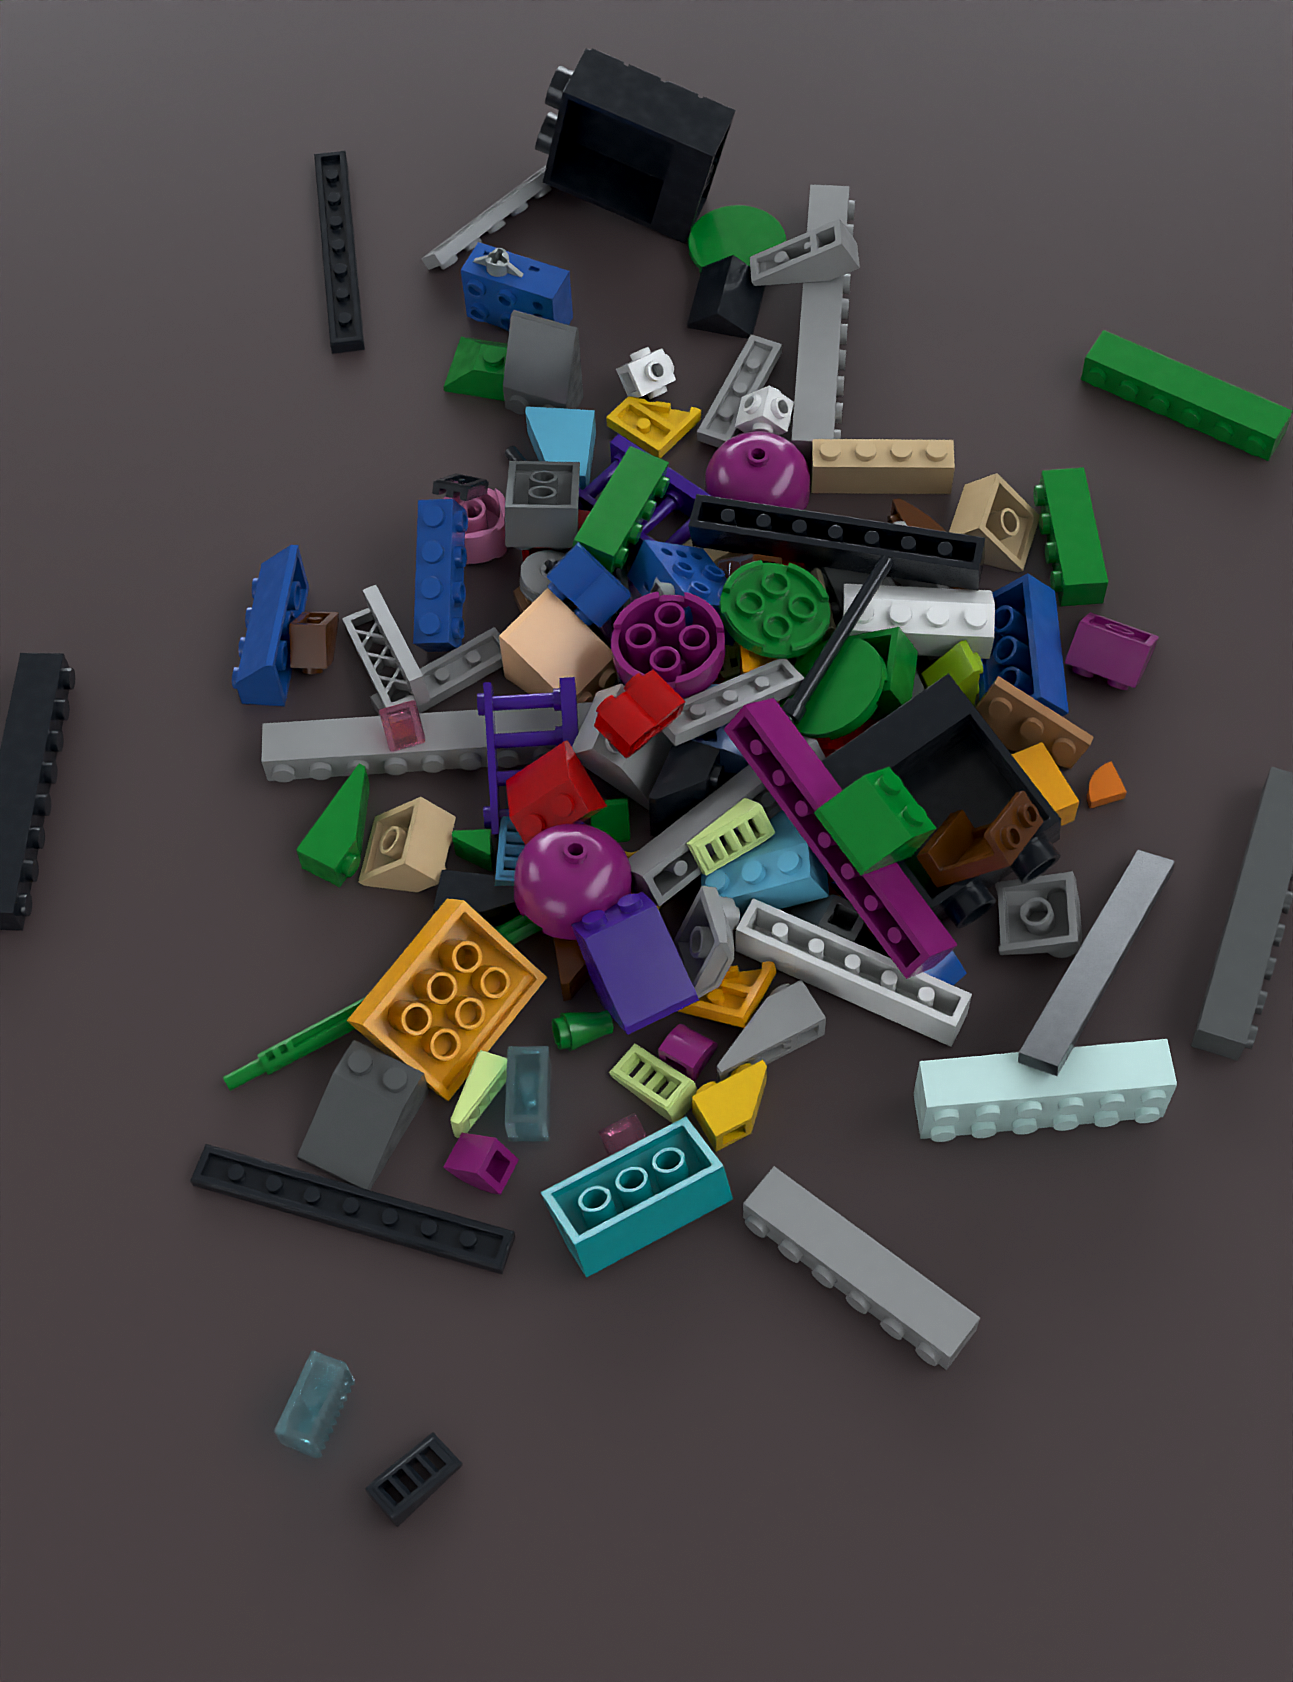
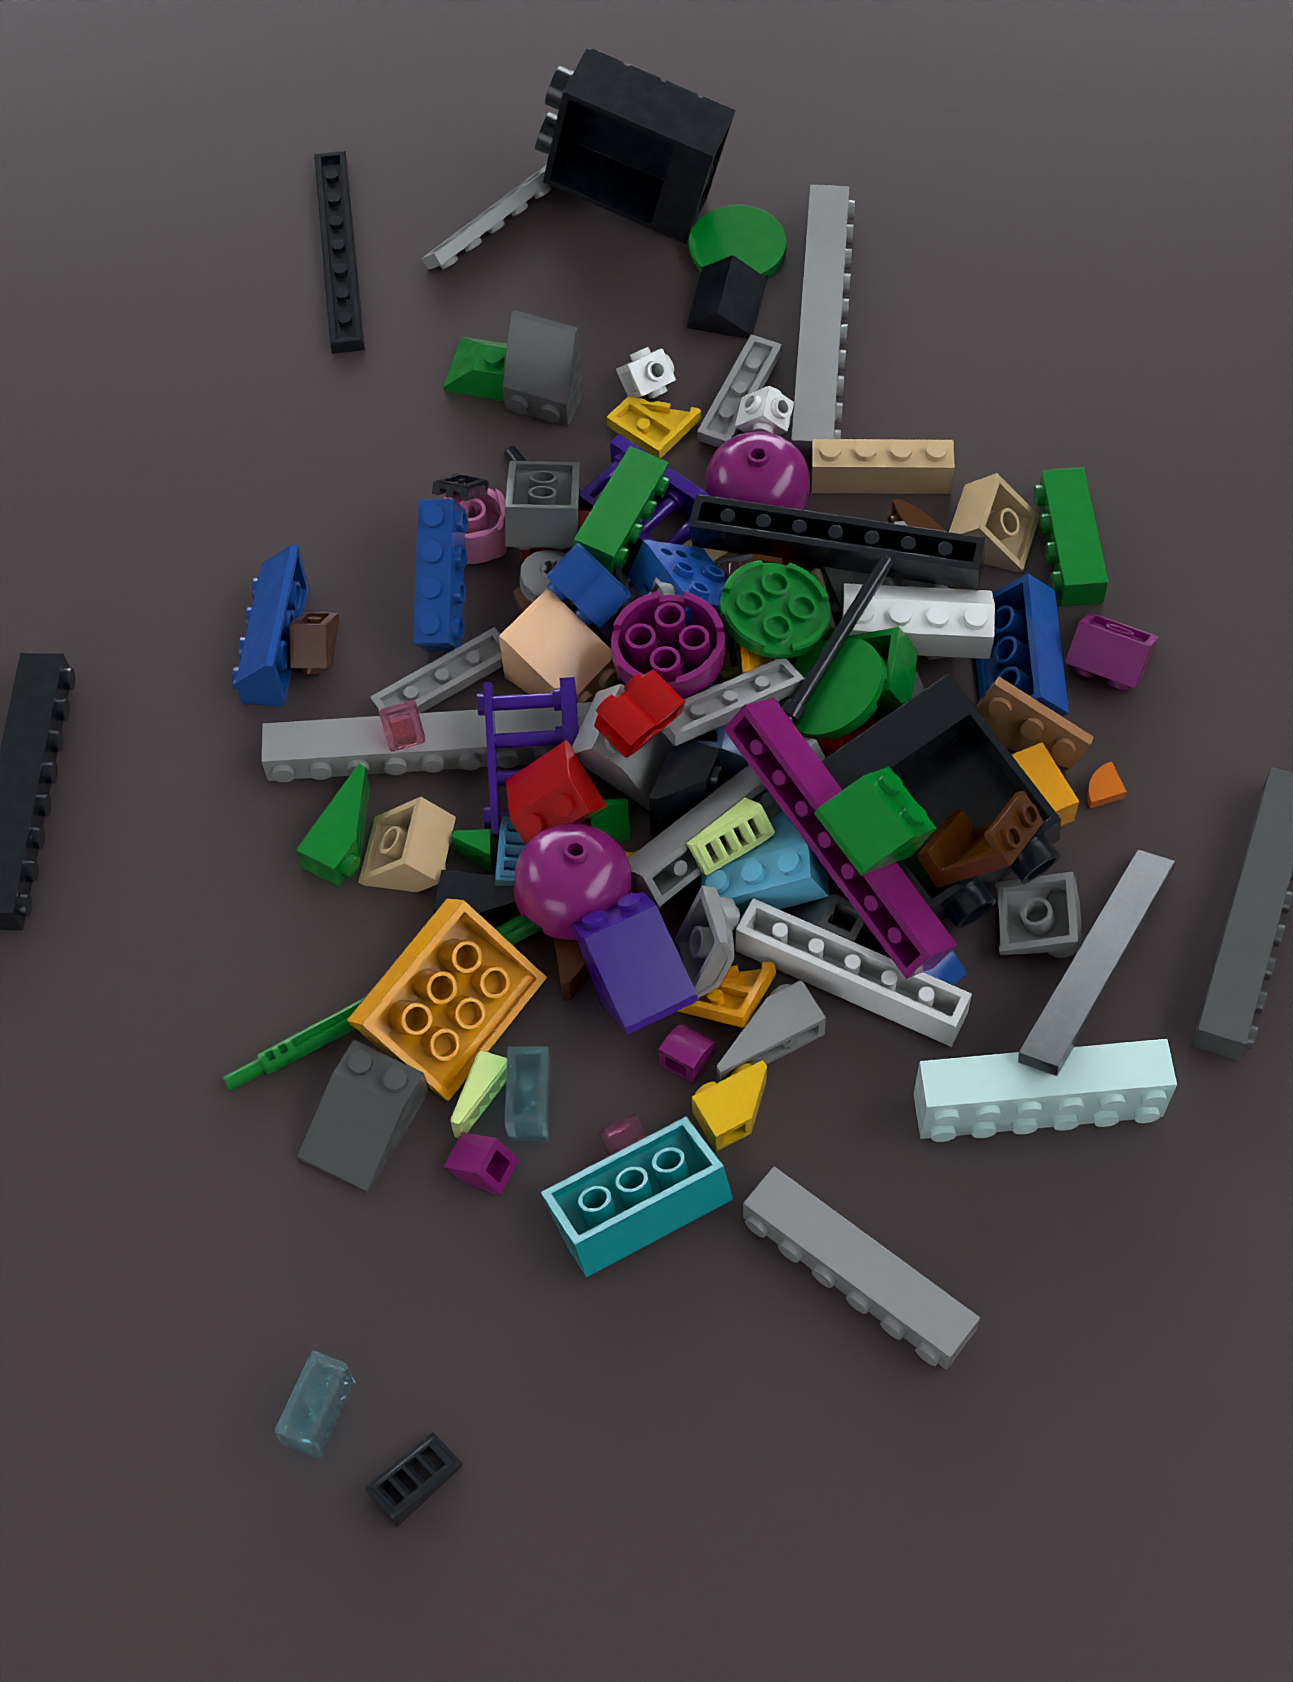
black tile [190,1144,515,1274] -> none
light grey fence [342,585,431,715] -> none
blue piece [461,242,573,331] -> none
medium azure slope [525,406,596,490] -> none
green cone [552,1010,613,1052] -> none
yellowish green slope [609,1043,698,1123] -> none
light grey slope [750,218,860,286] -> none
lime slope [920,640,983,706] -> none
green brick [1081,330,1293,461] -> none

